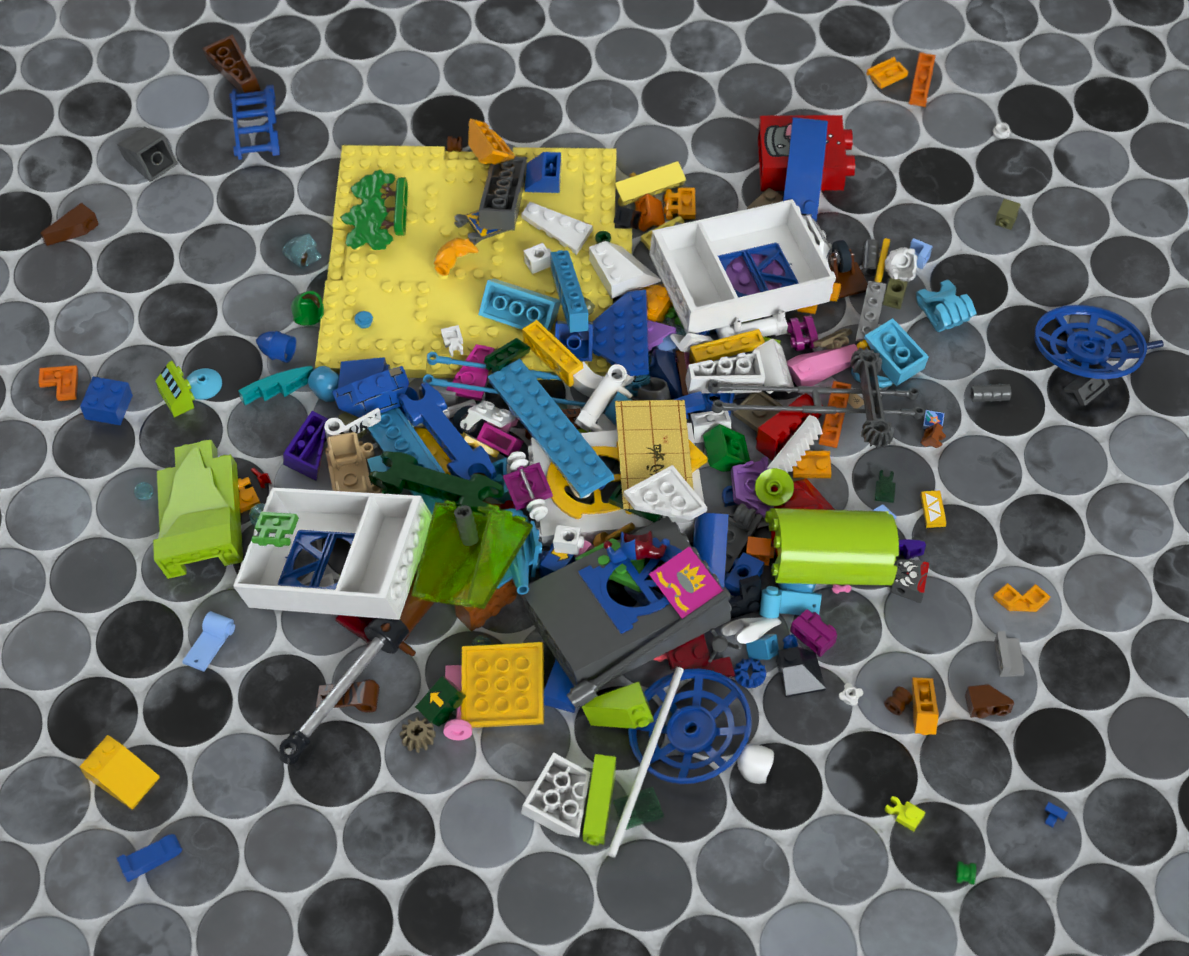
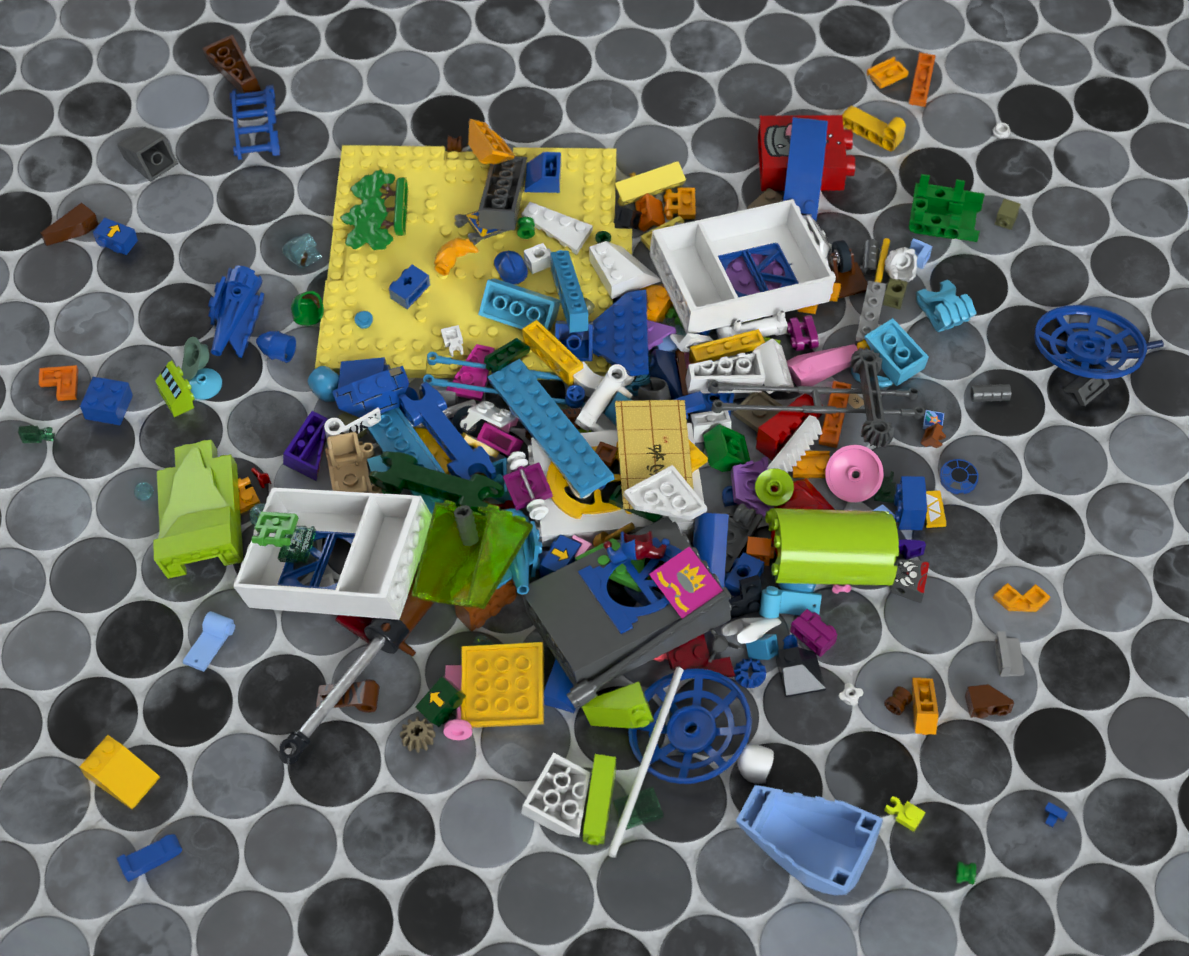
teal slope [238,366,314,406] -> none
white brick [553,525,584,555] -> none
dark tan piece [813,328,852,349] -> none
none -> clear green plate [18,425,55,443]
none -> blue brick [93,218,138,255]
none -> sand green piece [182,336,209,381]
none -> blue piece [208,265,264,358]
none -> clear green plate [278,526,316,563]
none -> blue brick [389,264,430,309]
none -> blue piece [494,251,528,285]
none -> green wheel [517,217,535,239]
none -> blue wheel [565,385,585,408]
none -> reddish brown plate [595,441,618,467]
none -> light blue windscreen [736,785,883,895]
none -> bright pink dish [825,445,884,503]
none -> yellow beam [842,106,906,151]
none -> blue brick [894,476,927,530]
none -> green piece [909,174,985,242]
none -> tile [940,459,979,494]

